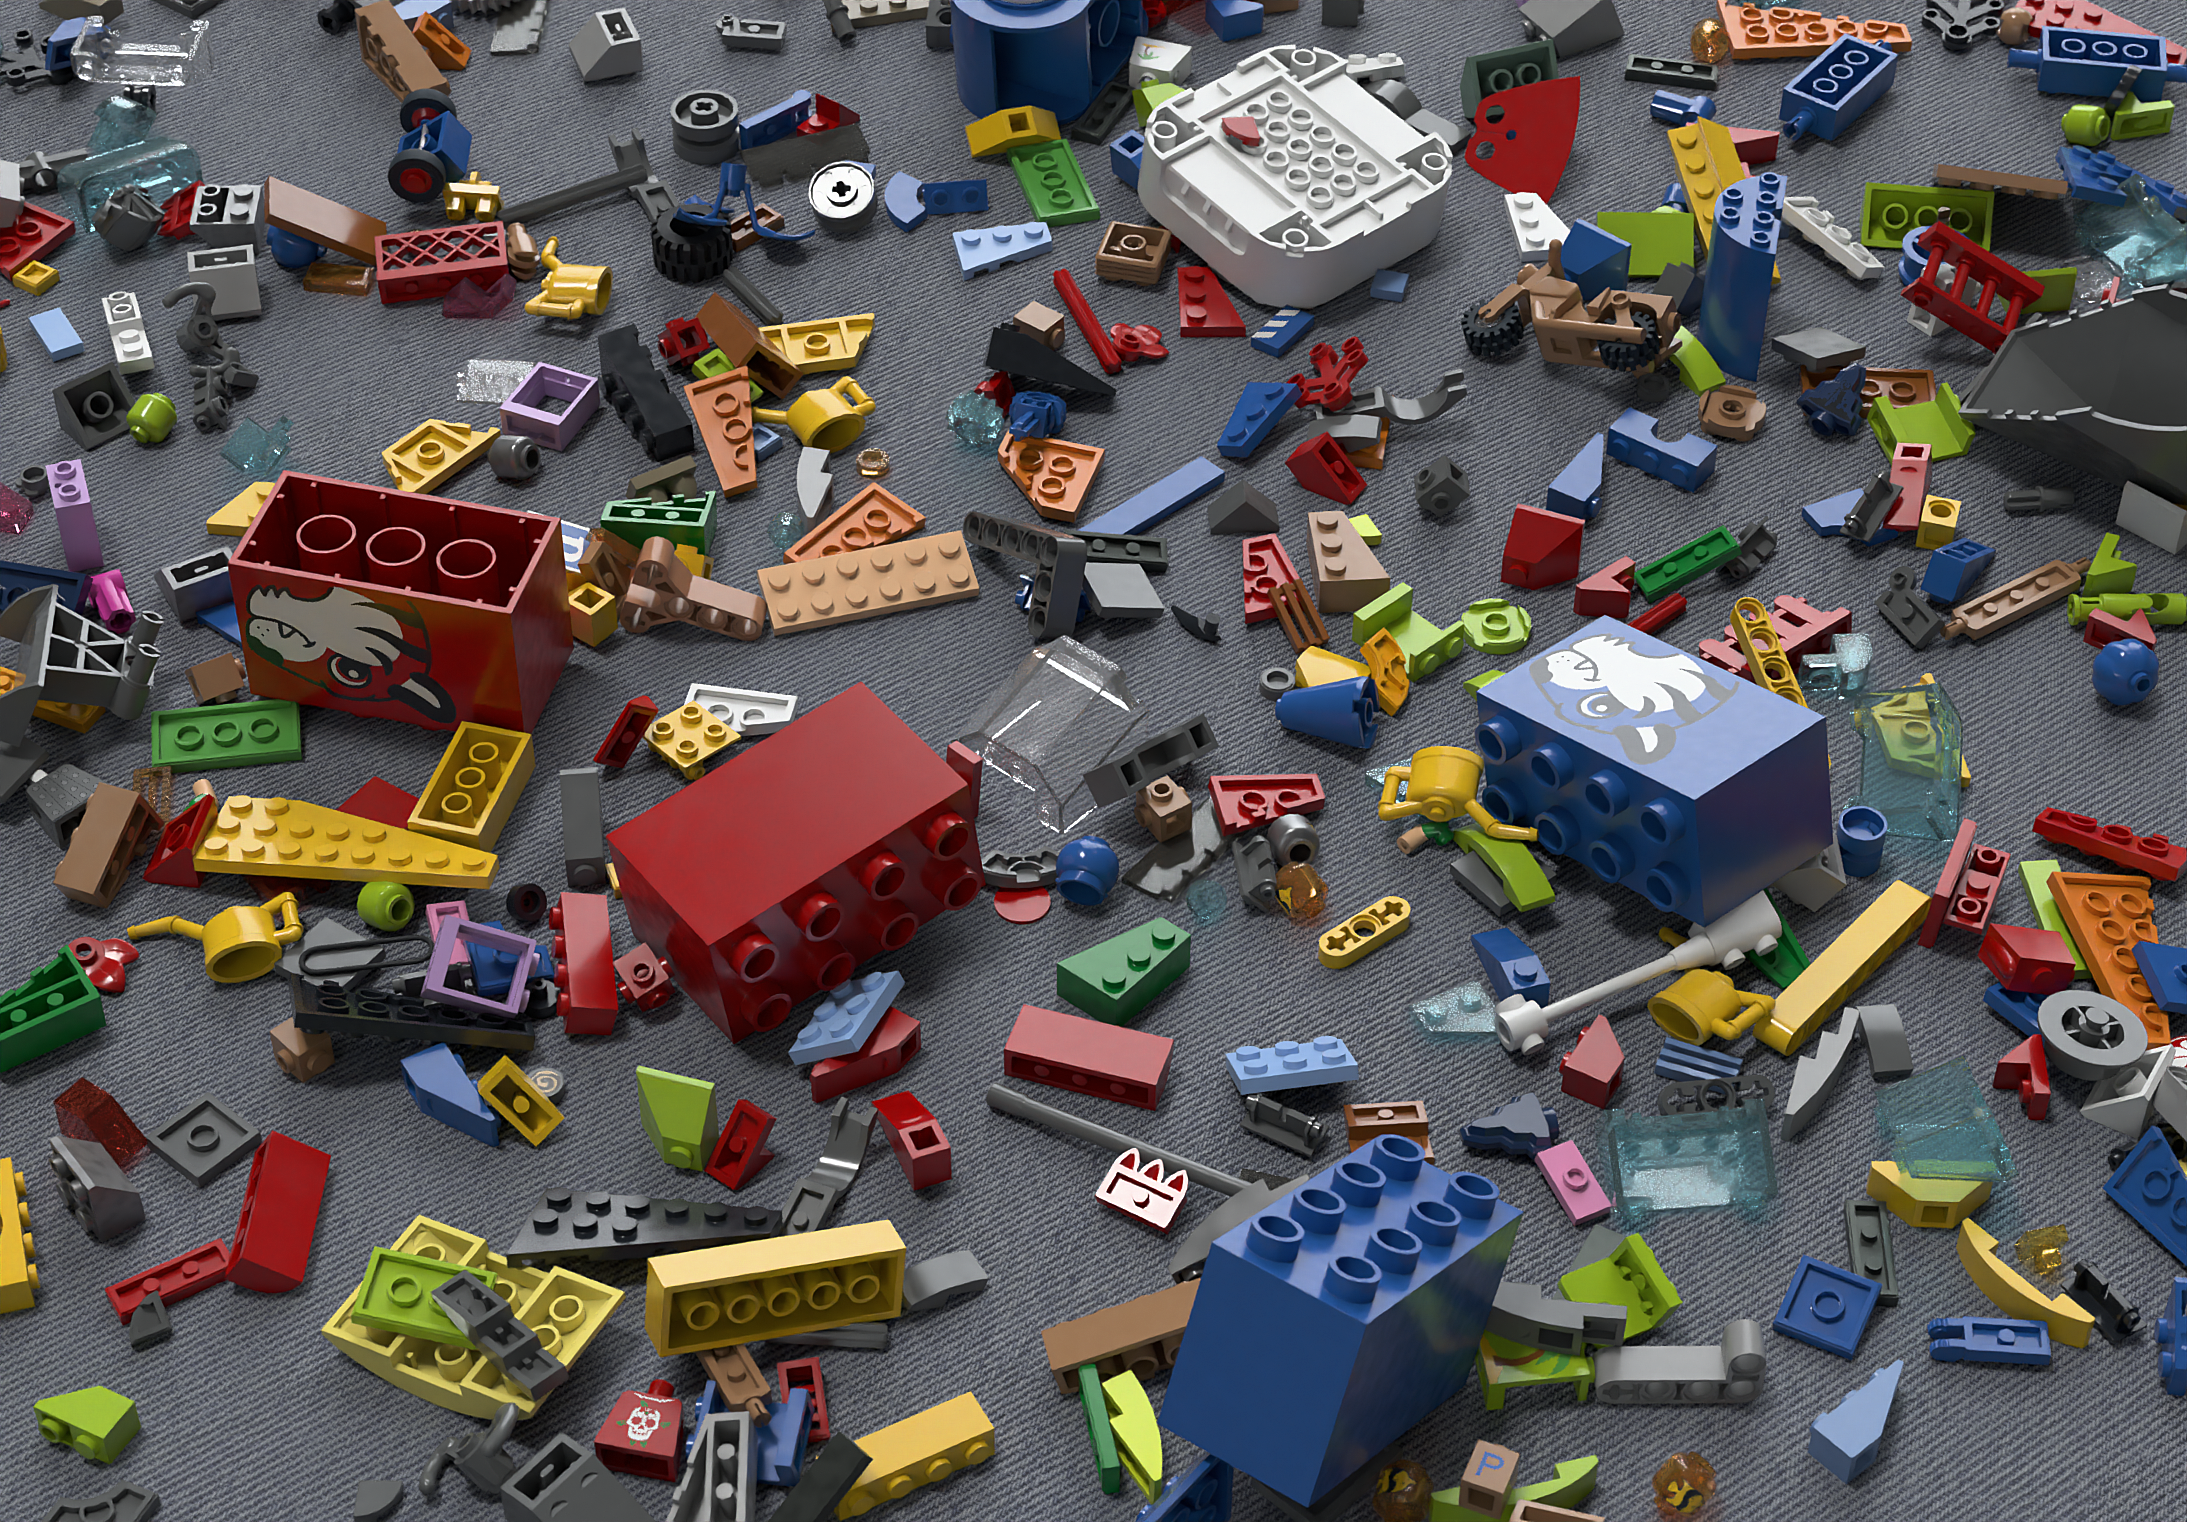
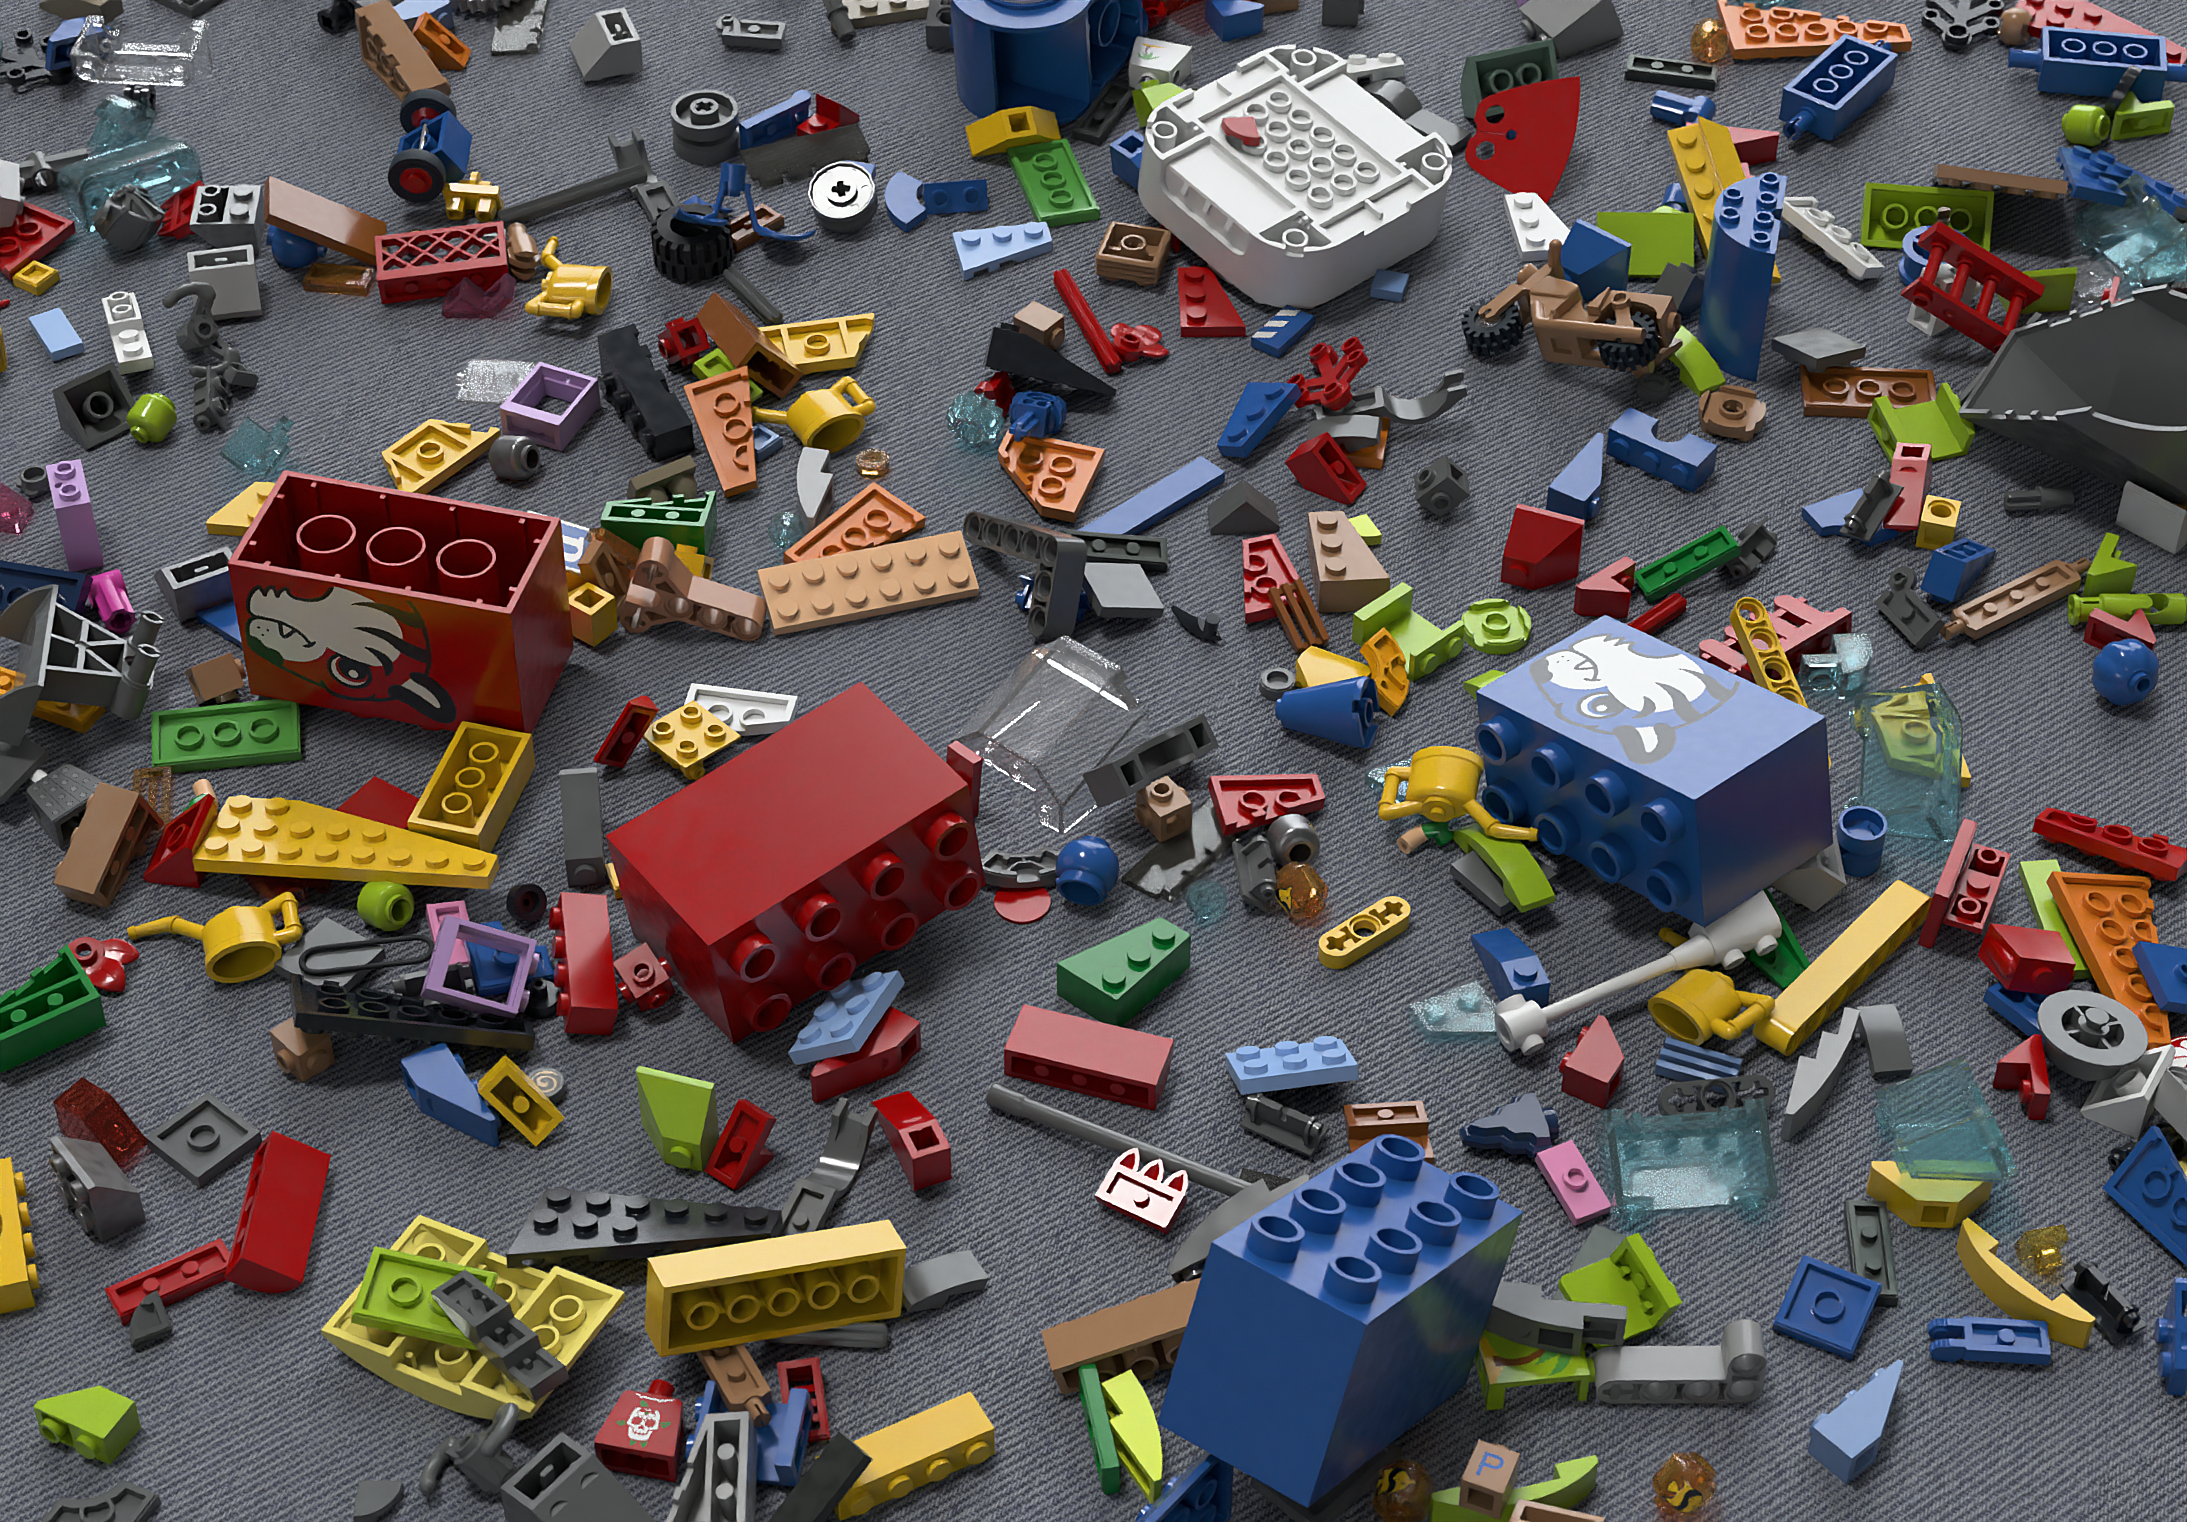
dark blue rock [1796,363,1866,436] -> none

